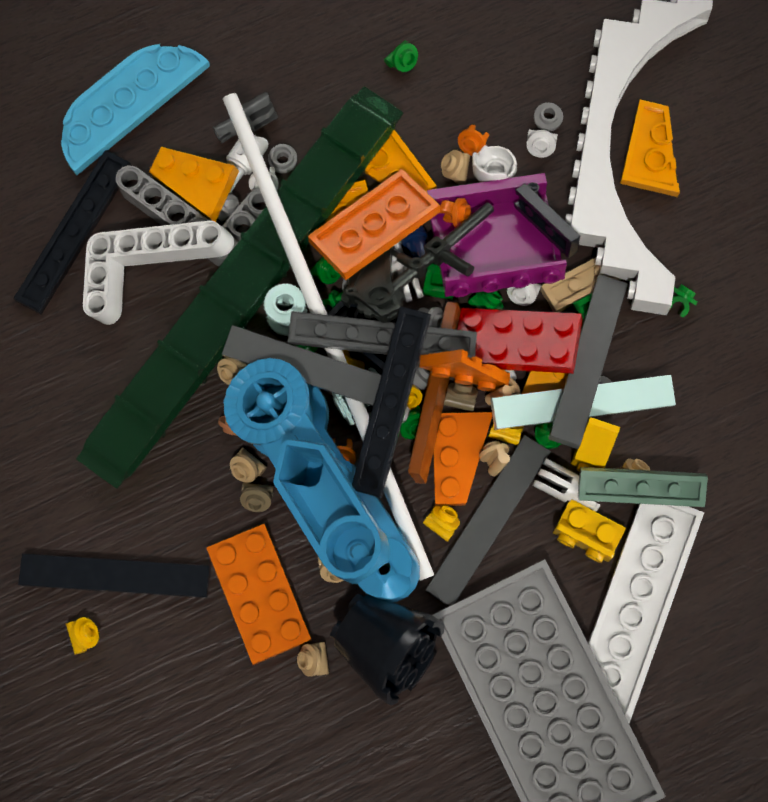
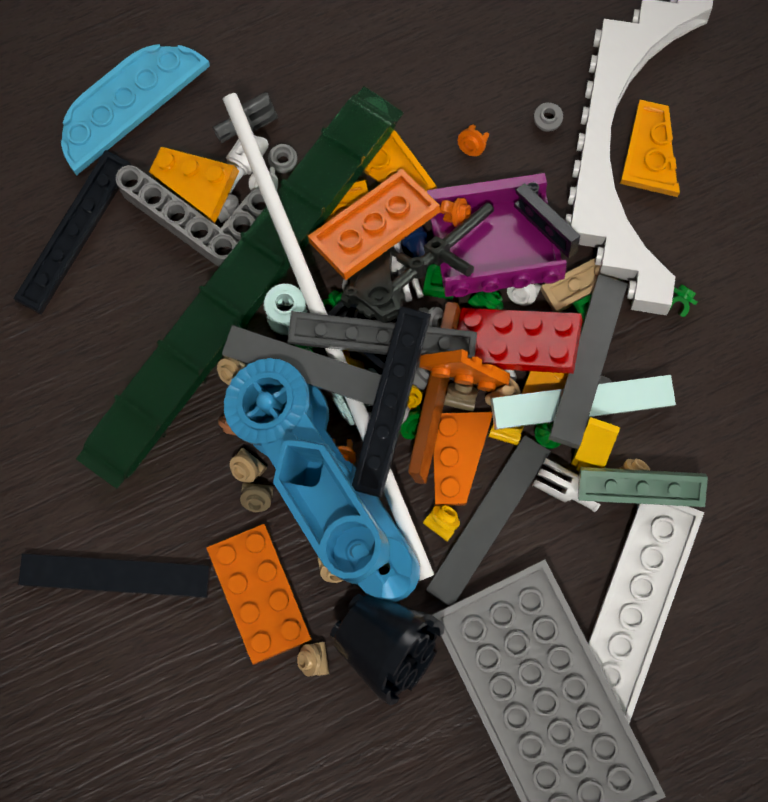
yellow plate [66,617,99,655] -> none
white beam [83,221,234,325] -> none
green plate [310,257,341,284] -> none
green plate [384,40,418,72] -> none
tan plate [441,150,470,185] -> none
white hair [472,145,517,182] -> none
tan plate [479,441,510,477] -> none
white plate [527,129,558,158] -> none
yellow bracket [553,499,626,563] -> none

